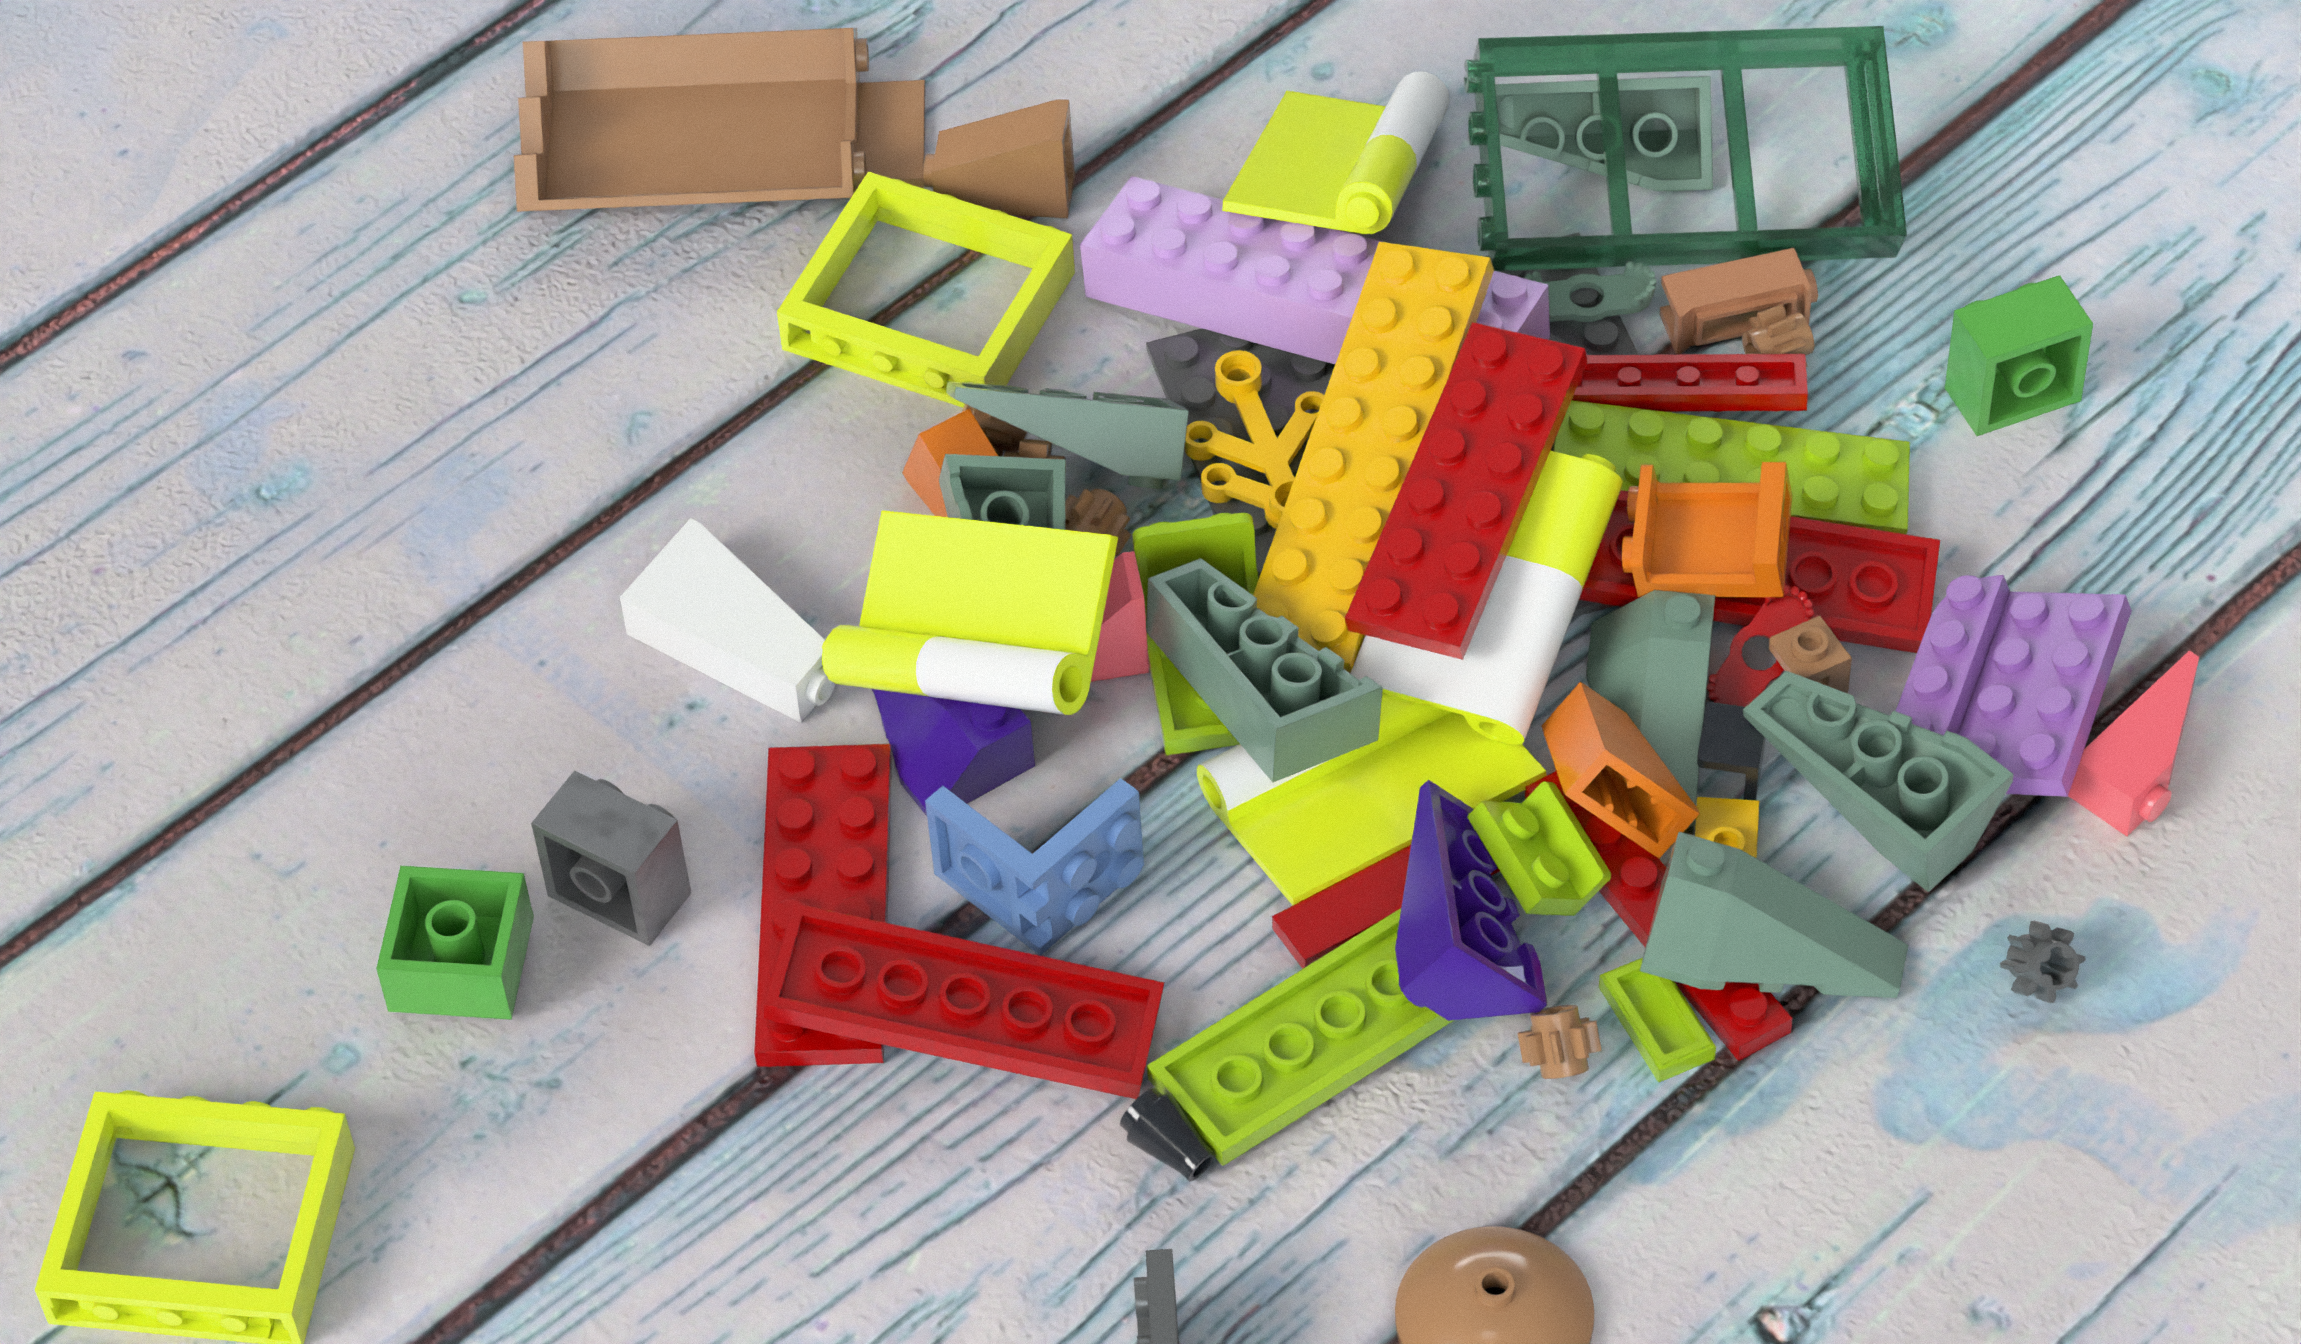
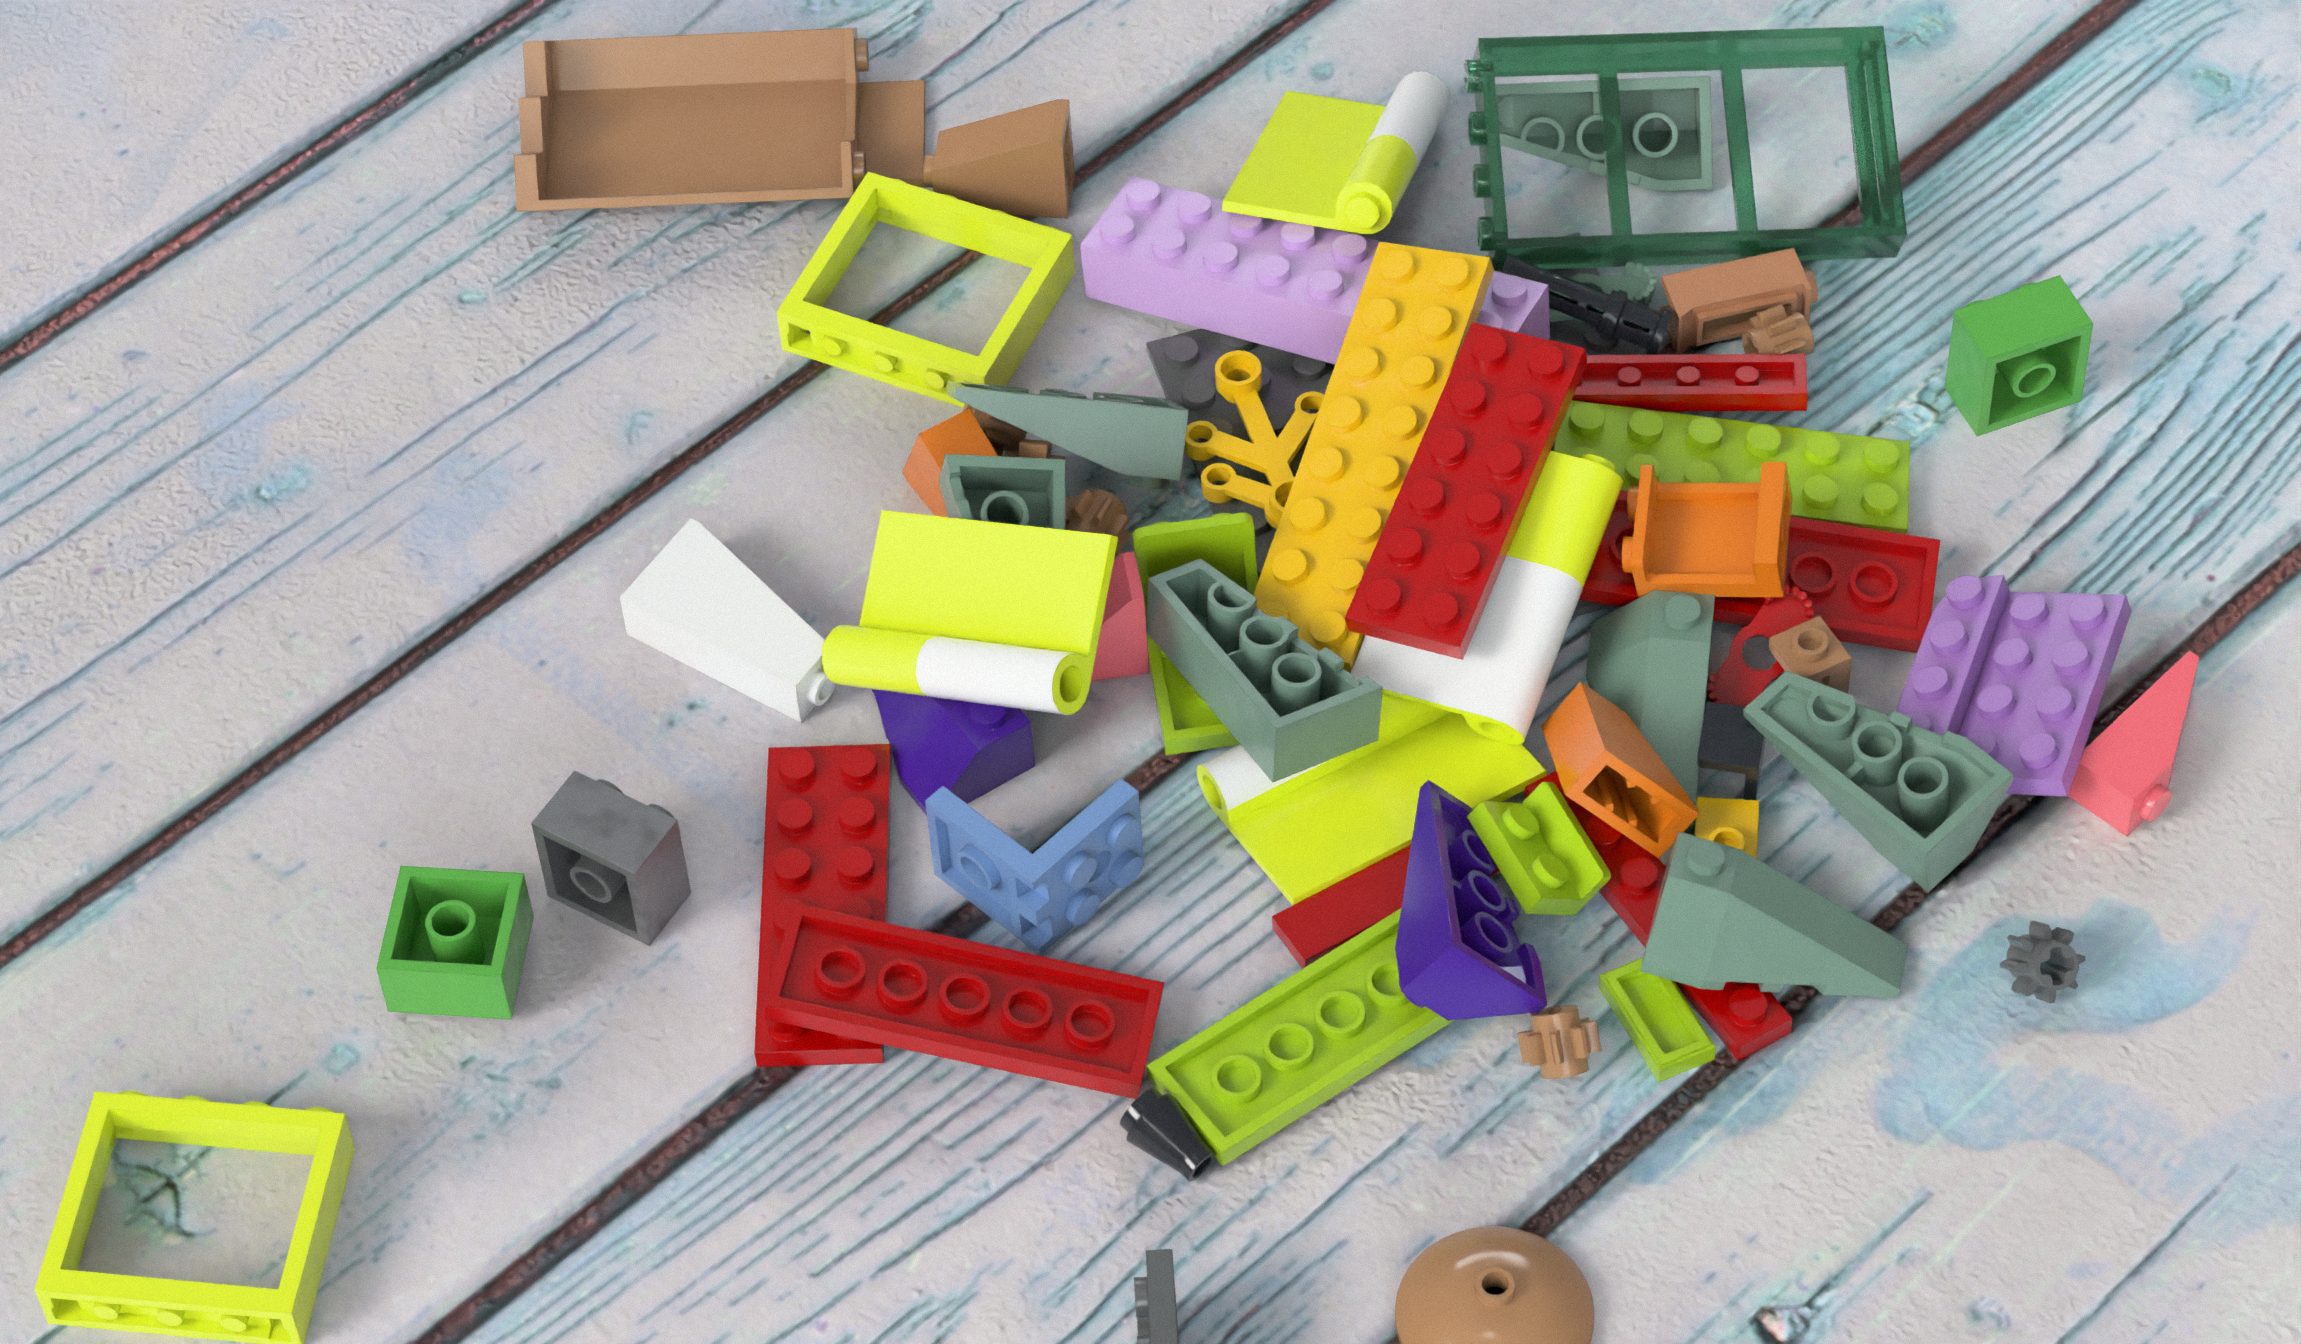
none -> black pin [1501,253,1673,355]

